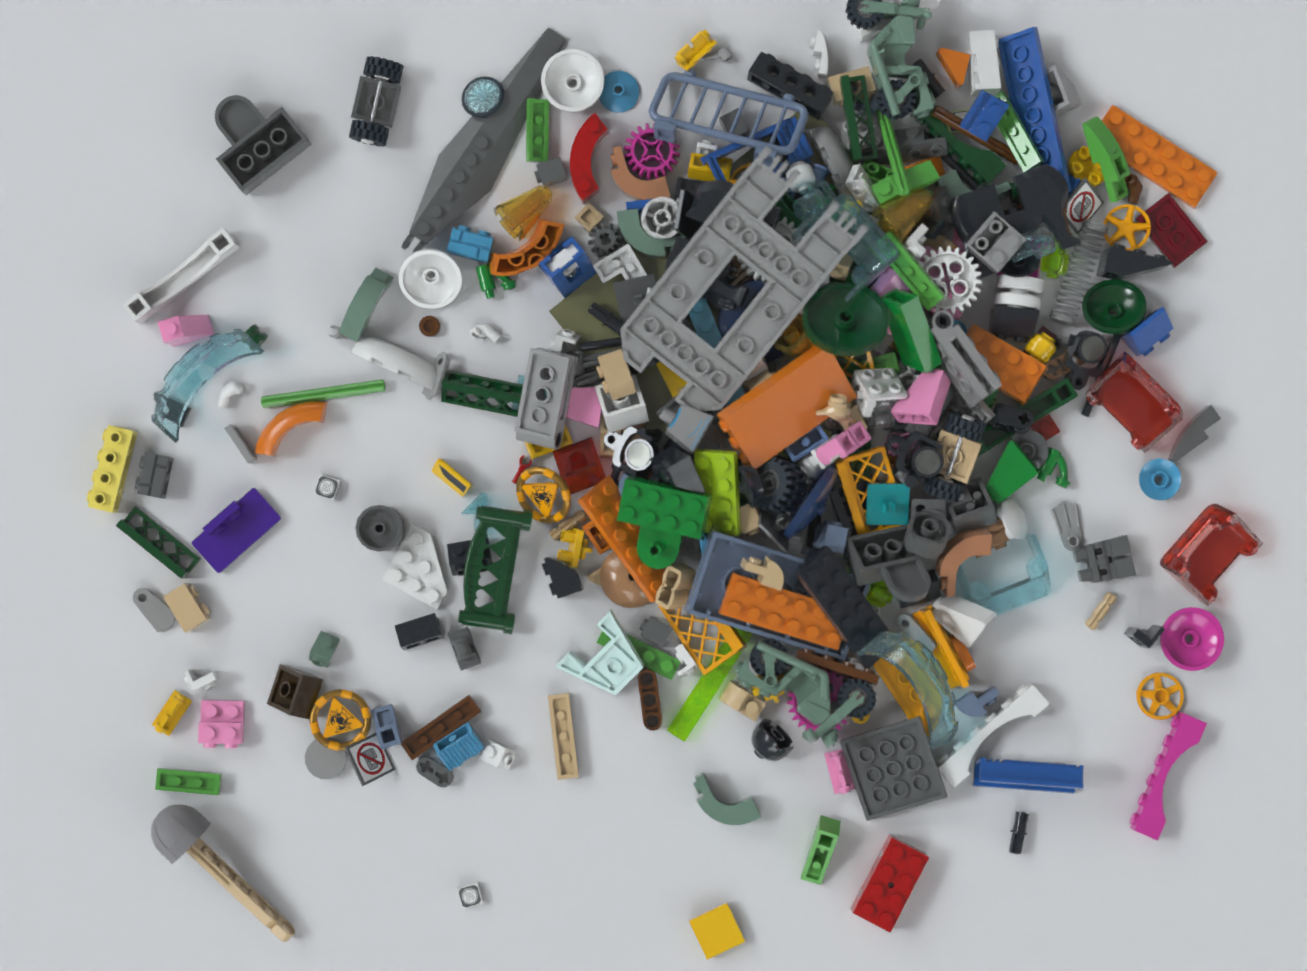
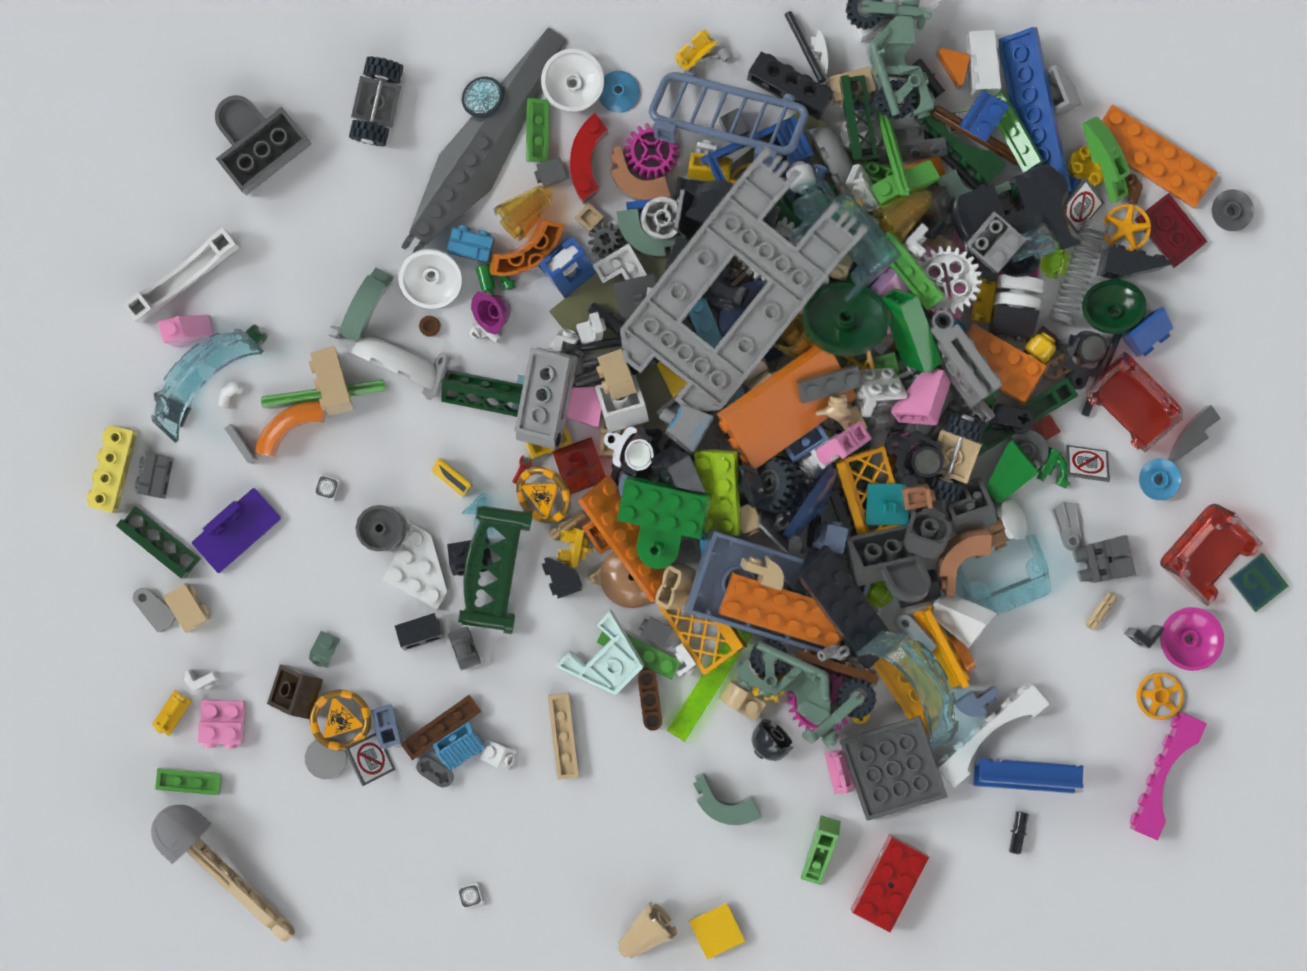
none -> tan brick [309,346,354,417]
none -> magenta piece [471,291,511,335]
none -> white bracket [576,312,606,344]
none -> tan cone [618,902,677,958]
none -> black bar [784,11,826,84]
none -> dark grey plate [796,365,862,404]
none -> light grey arm [817,645,850,661]
none -> nougat bracket [901,483,935,510]
none -> yellow hinge [970,279,997,323]
none -> piece [1066,445,1110,482]
none -> dark grey dish [1211,189,1254,231]
none -> tile [1228,553,1289,612]

